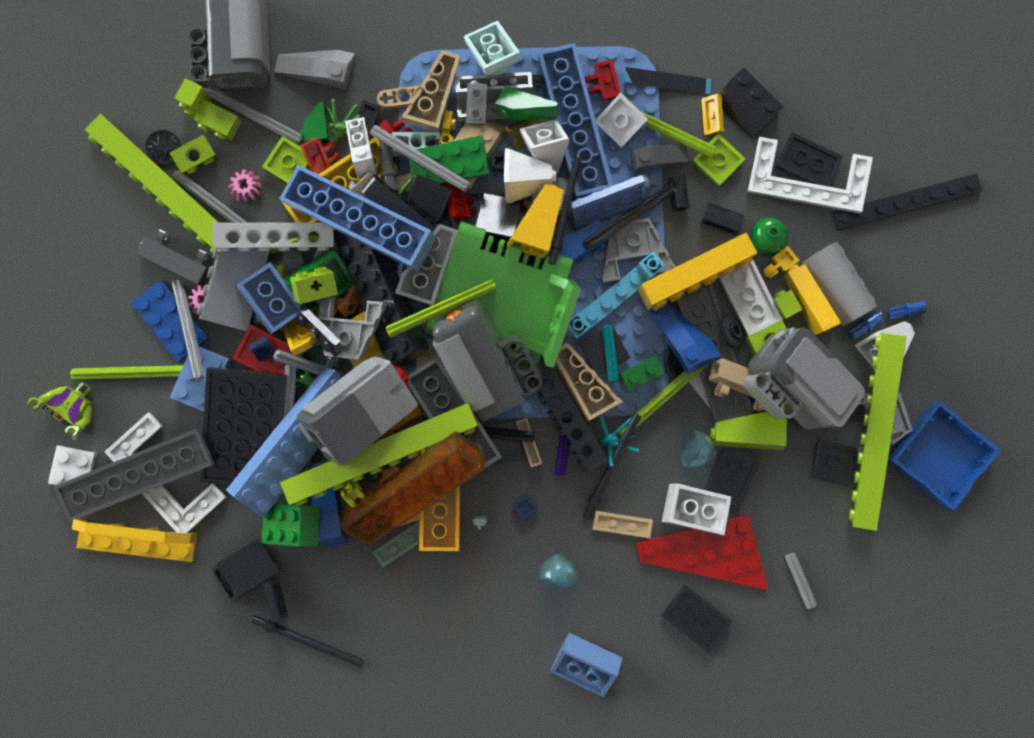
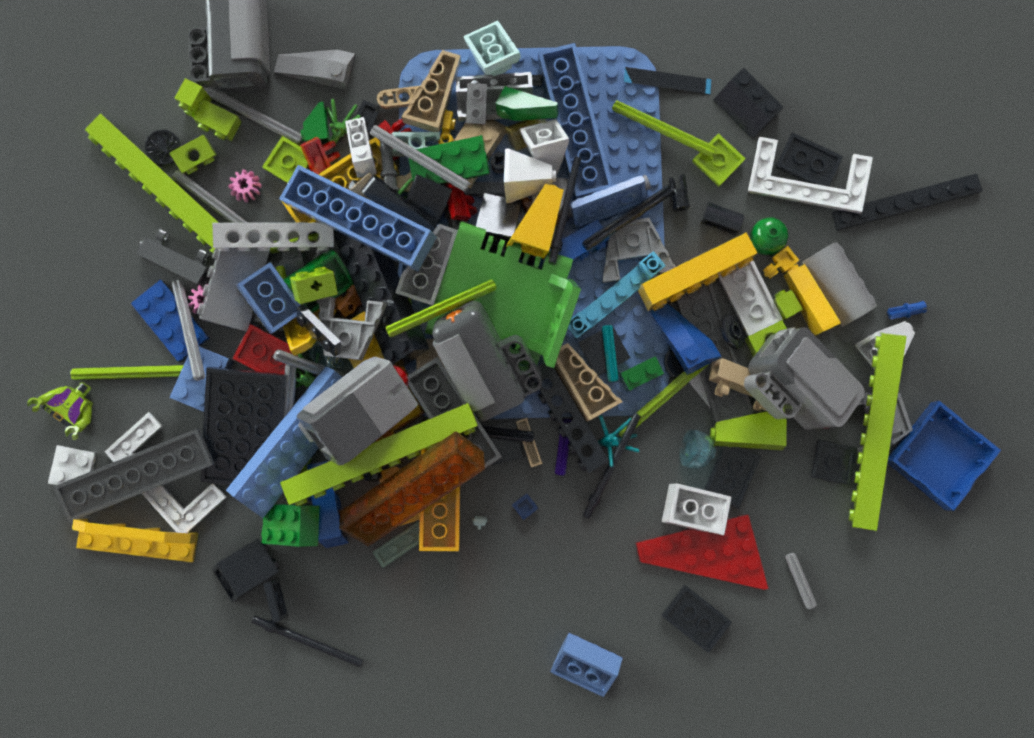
dark blue plate [249,336,276,362] -> none
neon yellow hinge [339,480,365,508] -> none
clear light blue cylinder [539,554,578,587] -> none
red hinge [584,60,621,101] -> none
tan tile [592,511,653,539] -> none
white plate [596,93,648,148] -> none
dark grey slope [630,144,689,174] -> none
yellow plate [701,94,724,136] -> none
blue axle [848,310,885,340] -> none

